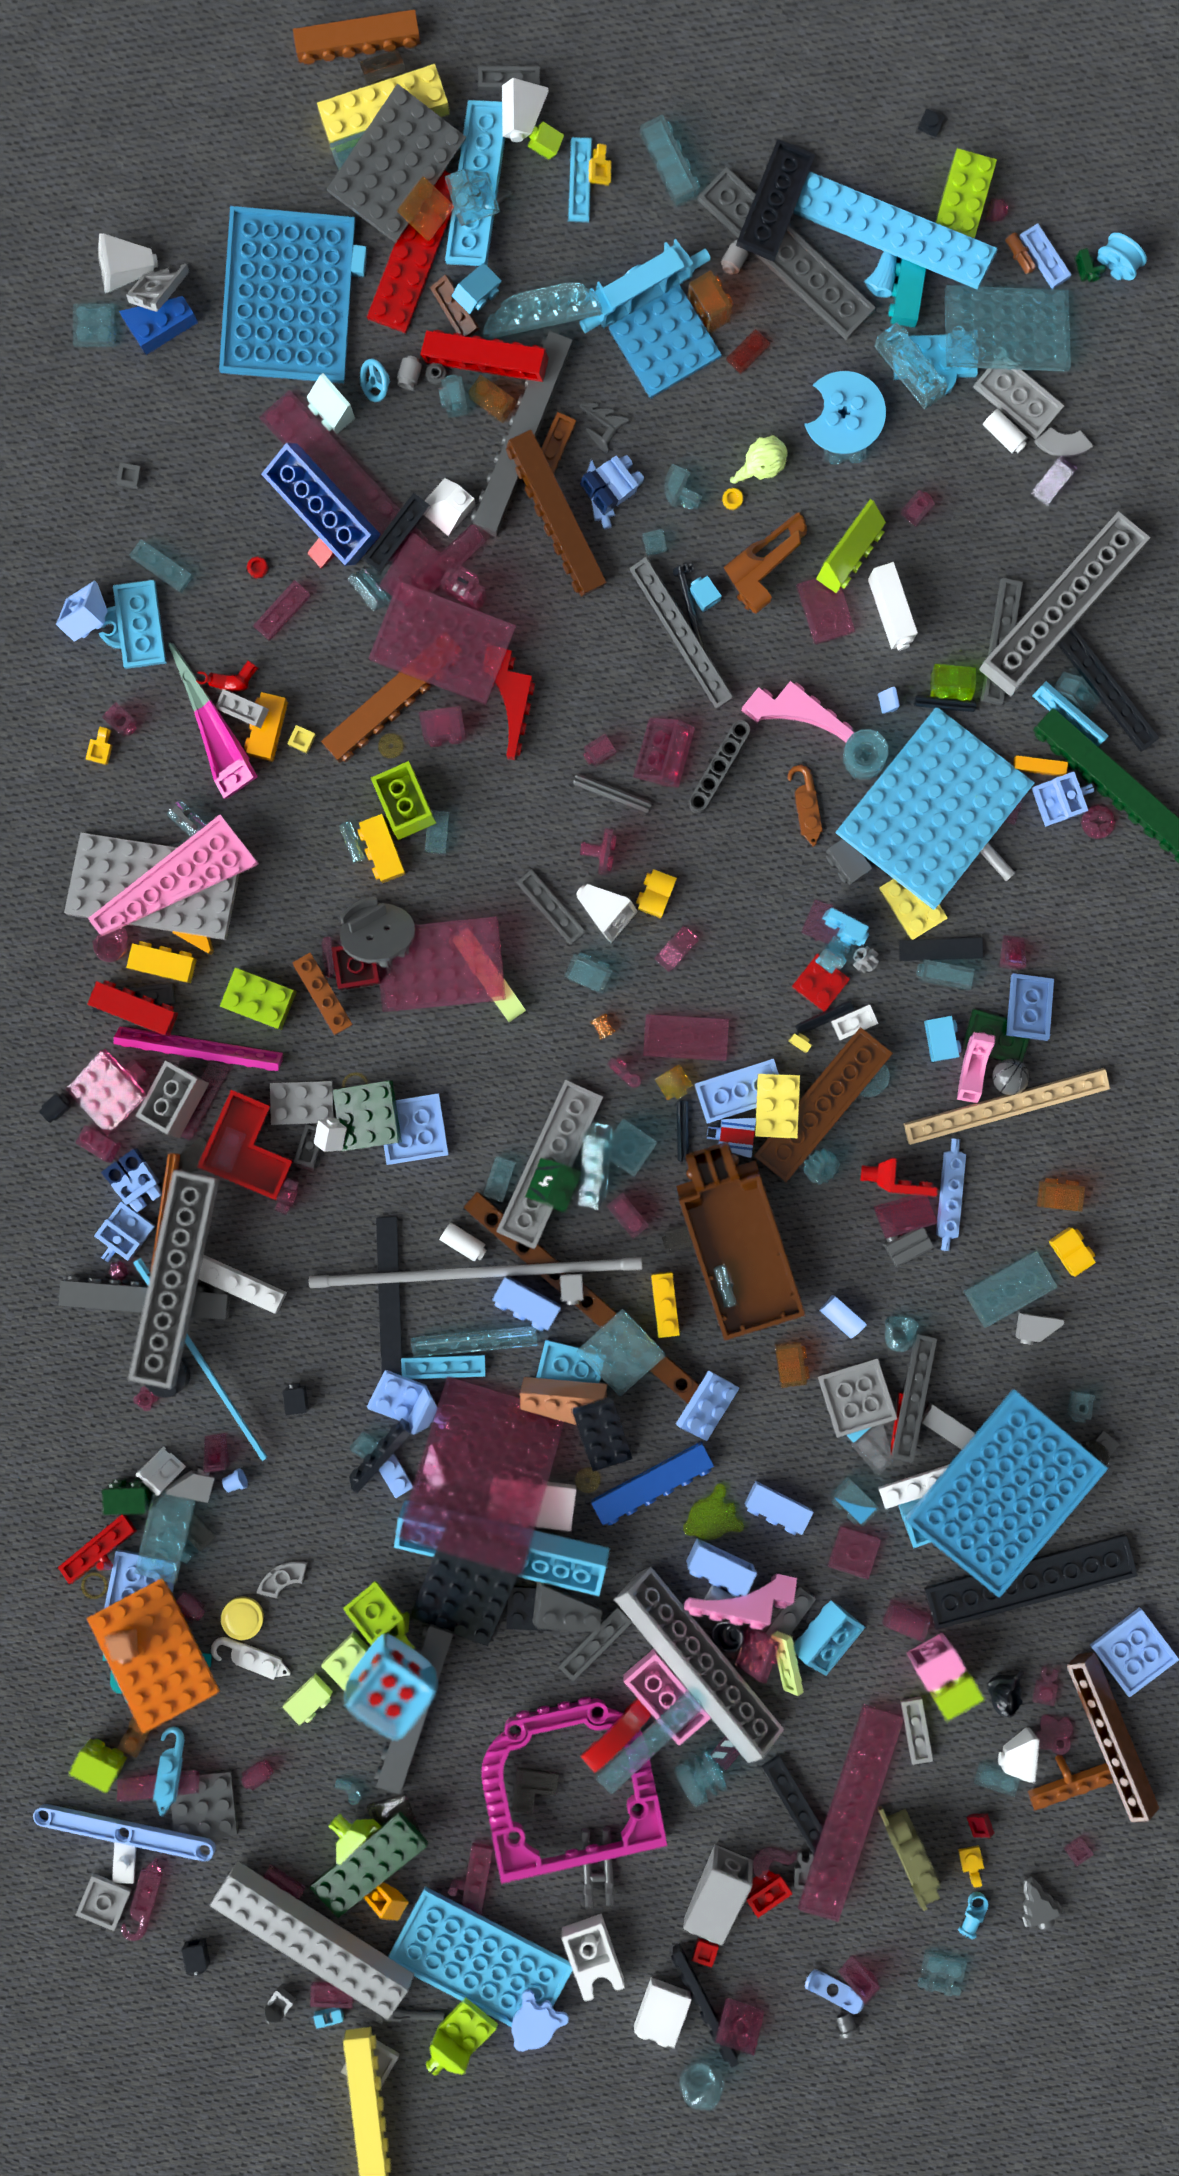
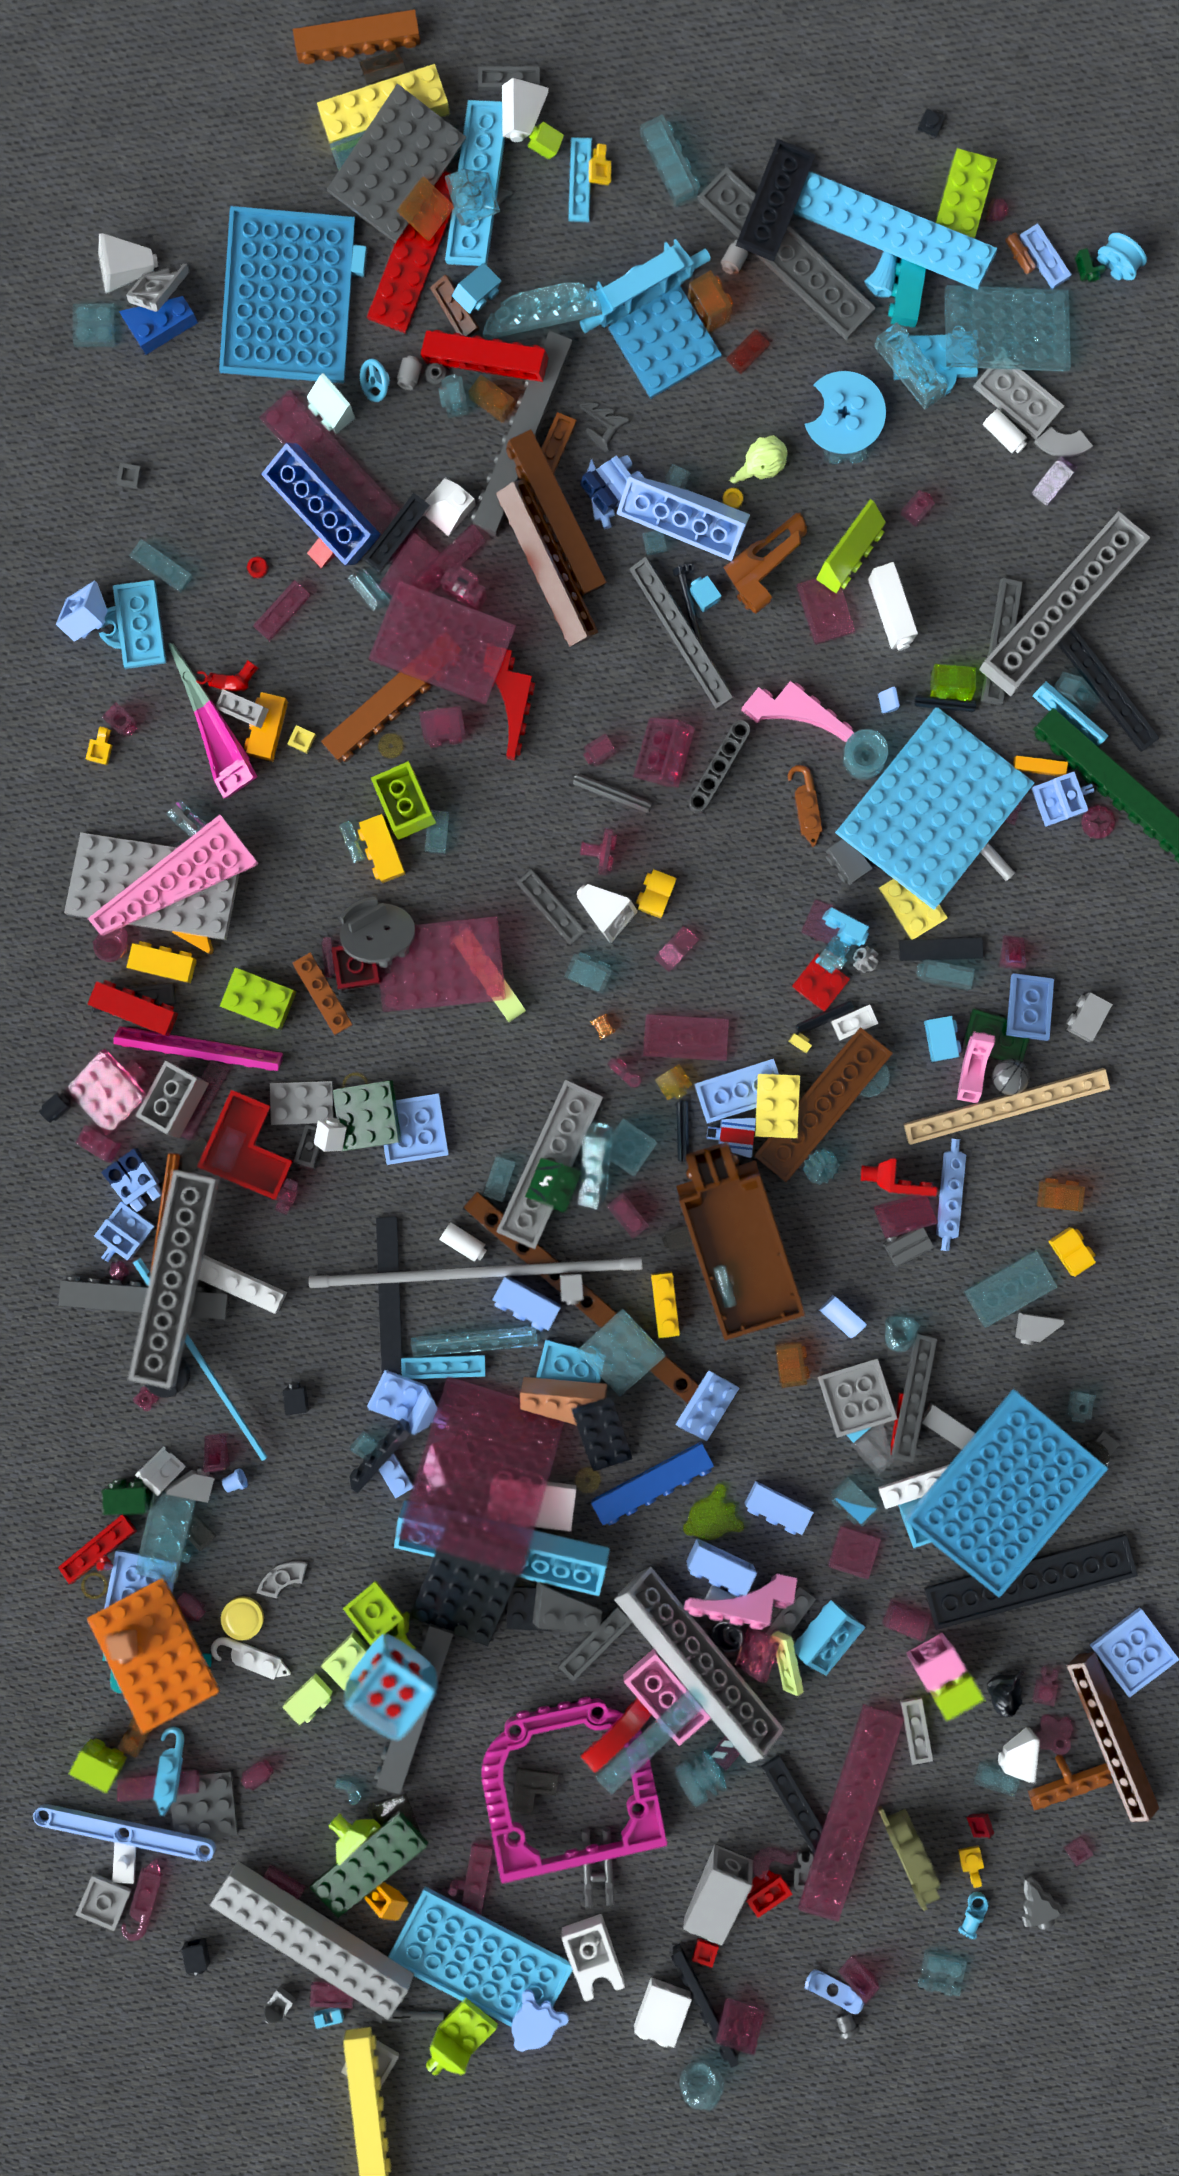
none -> brick [496,479,599,647]
none -> light blue slope [616,475,750,561]
none -> light grey brick [1066,992,1112,1042]

